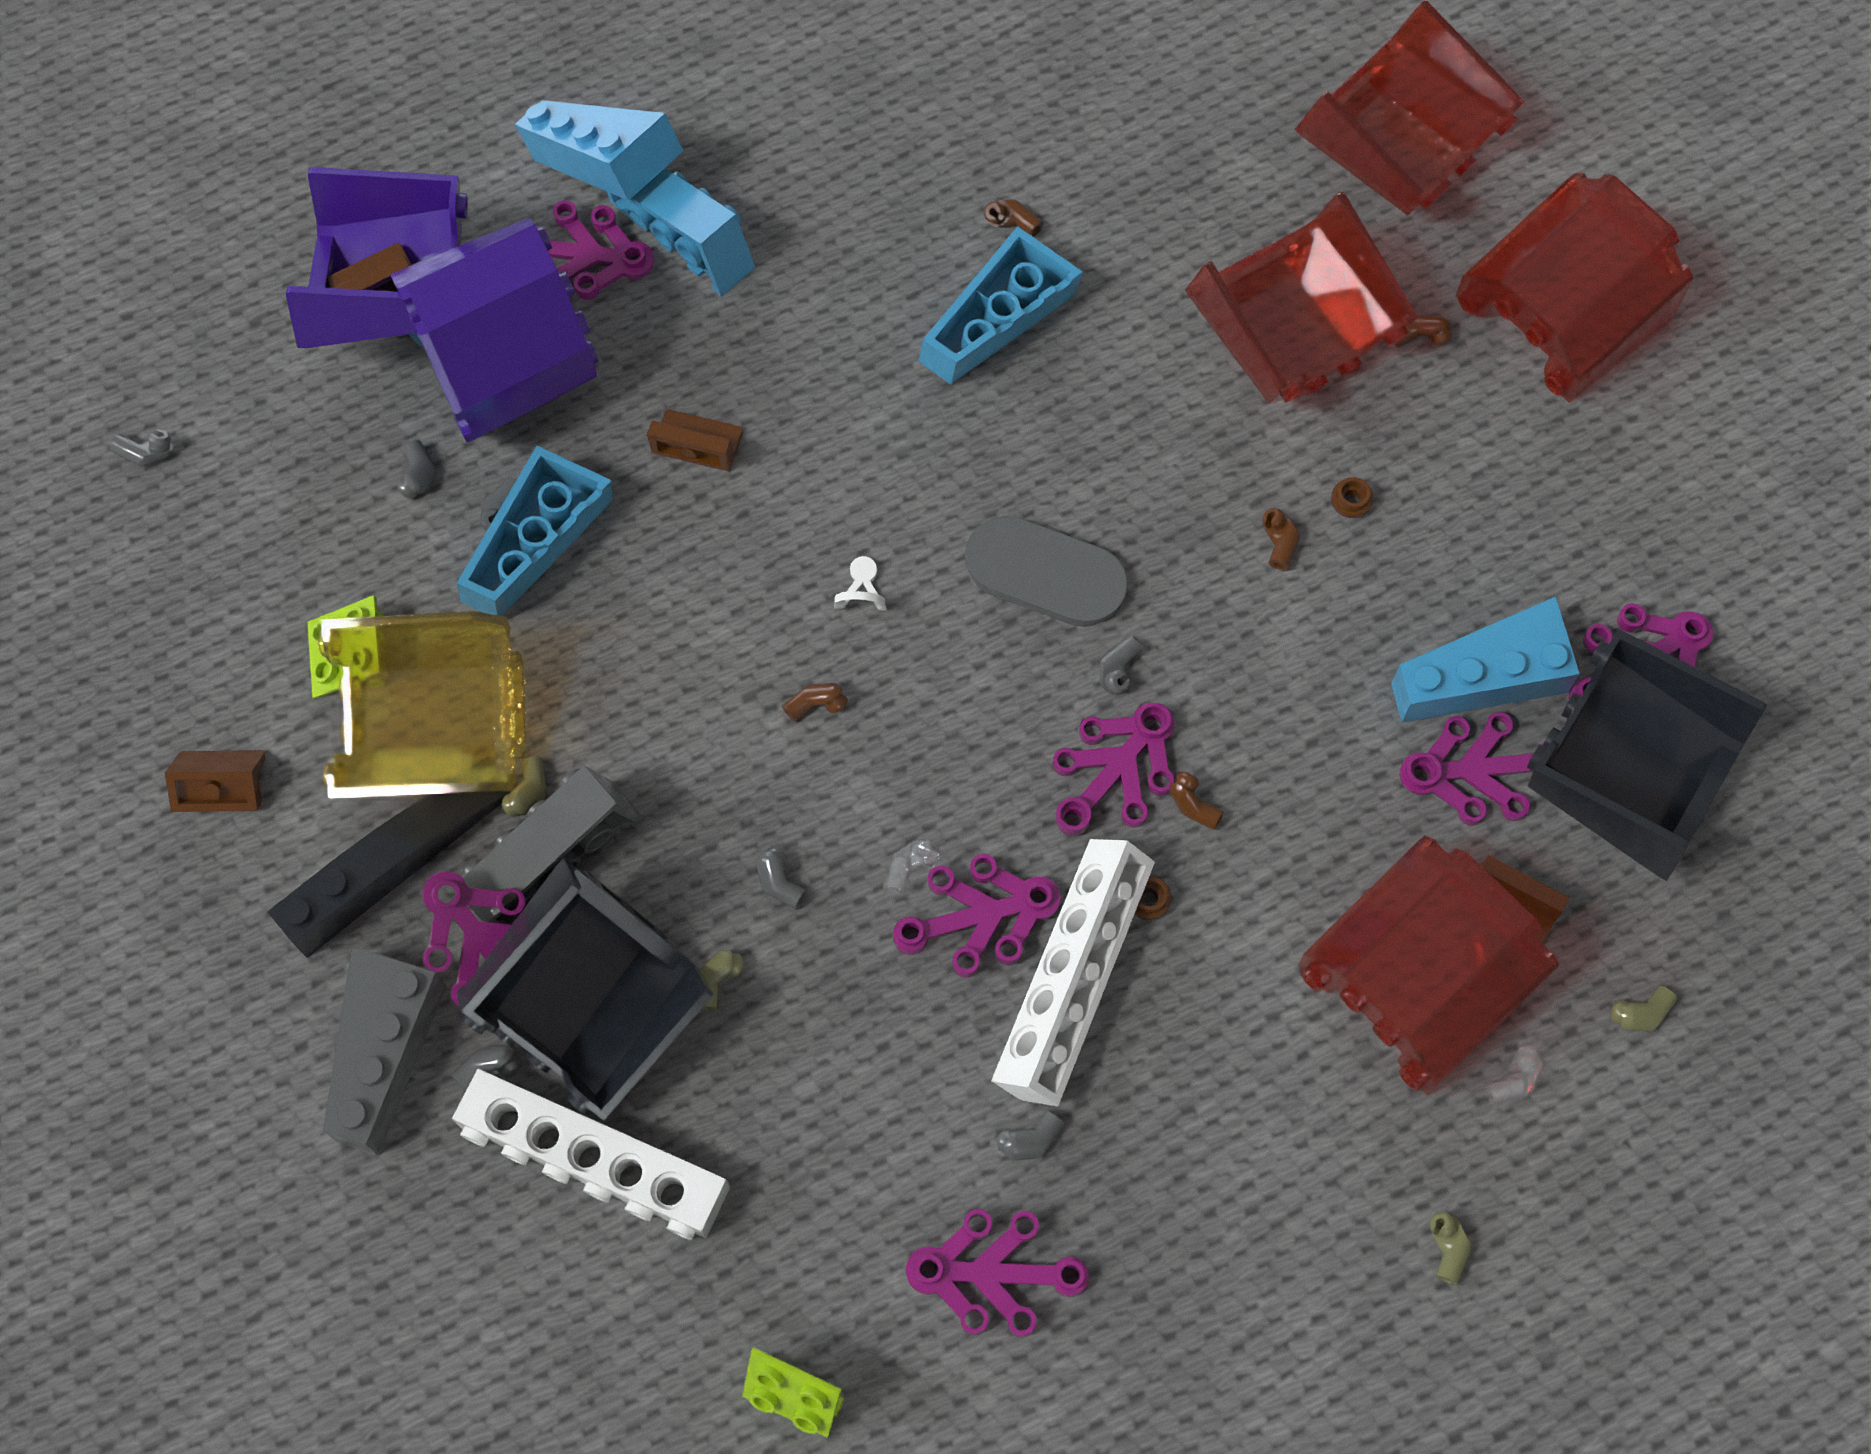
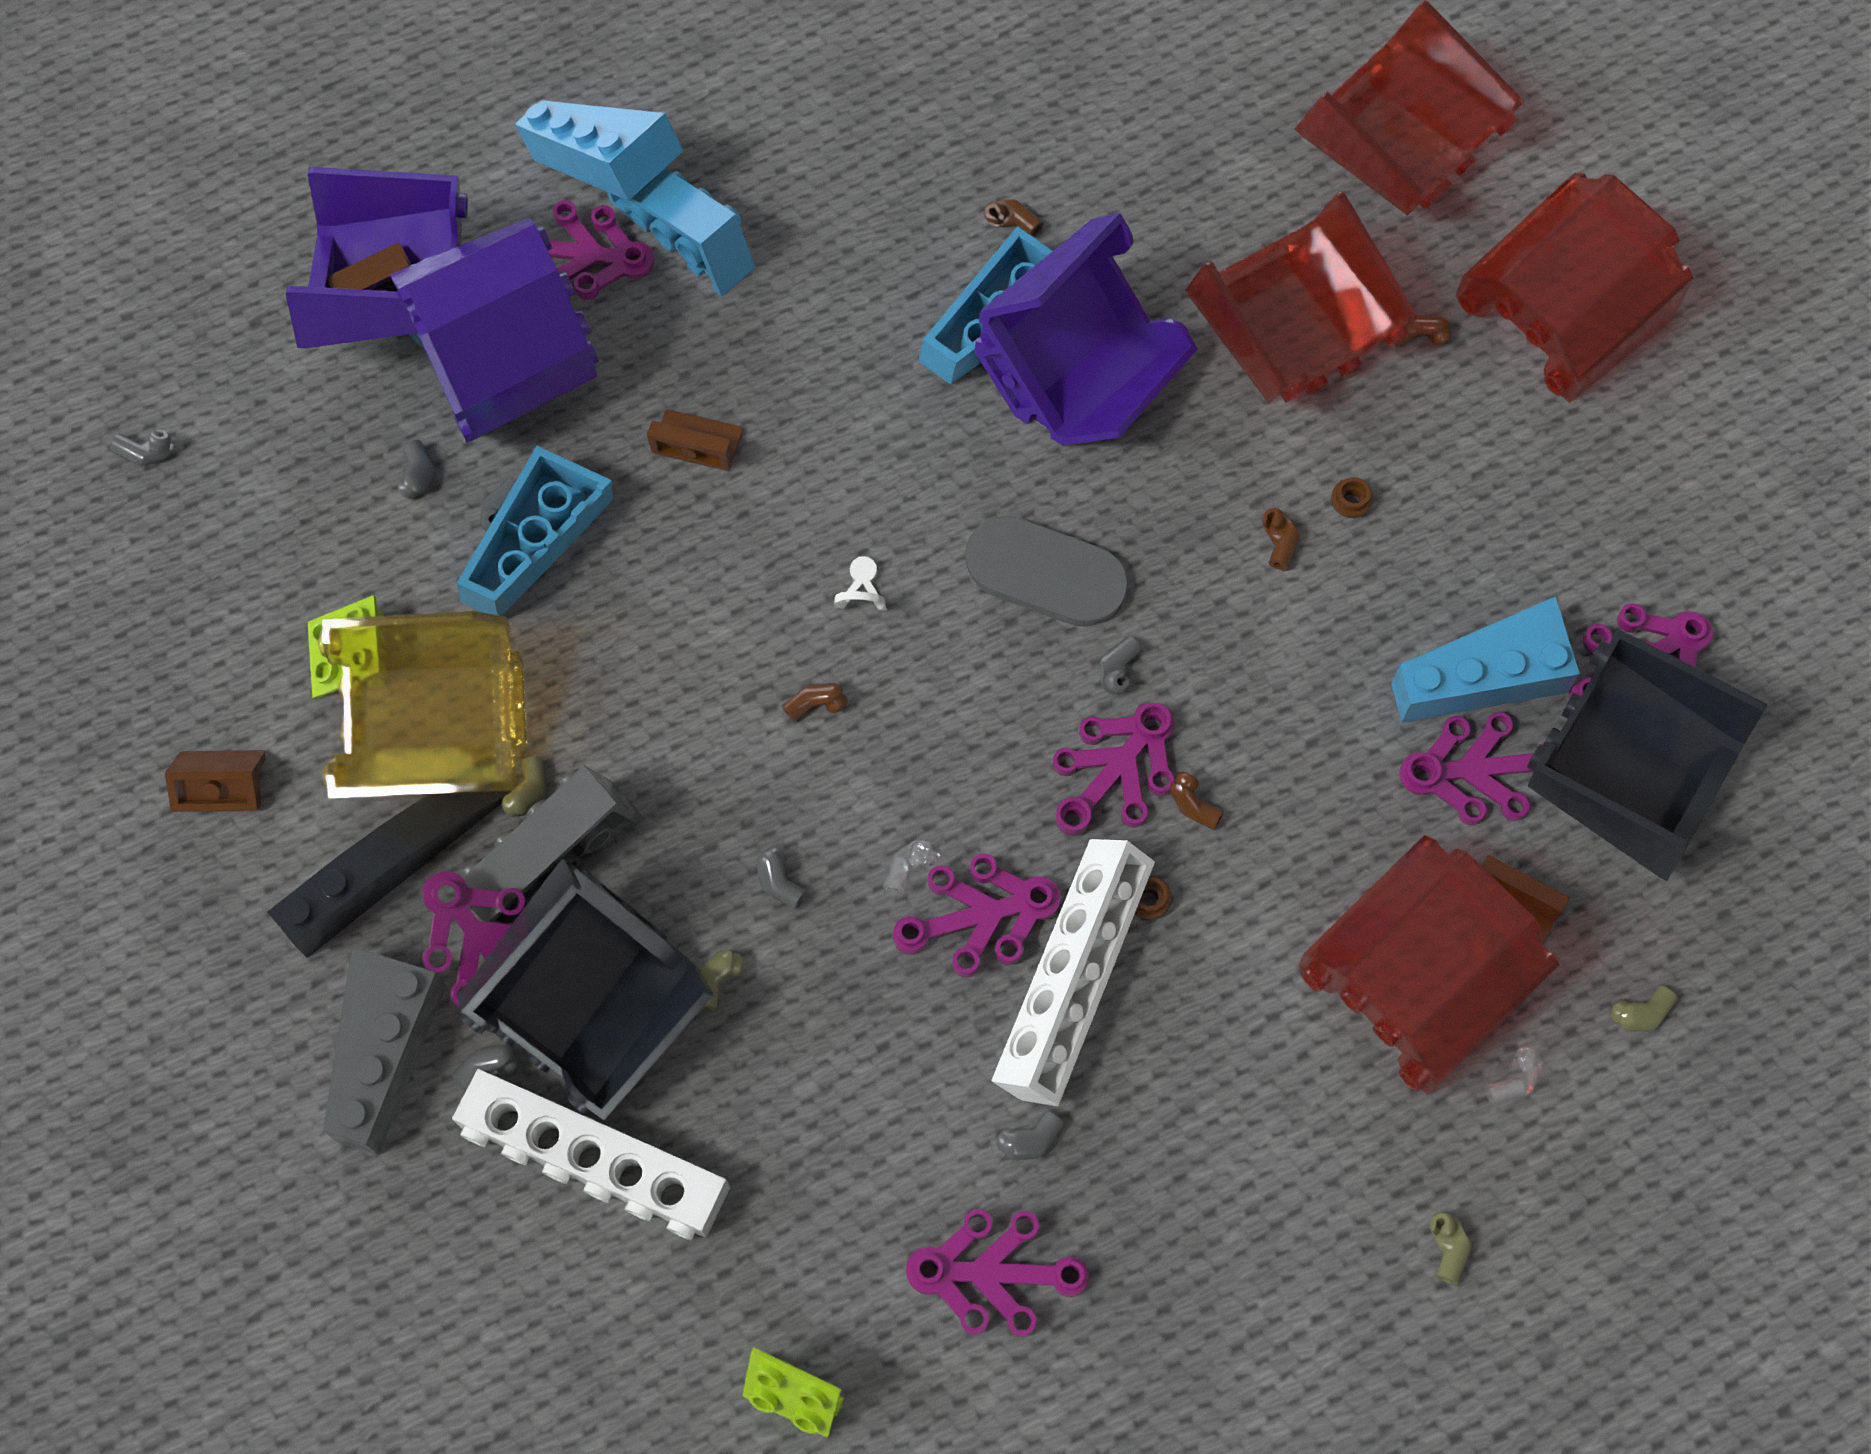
none -> dark purple windscreen [974,213,1198,445]

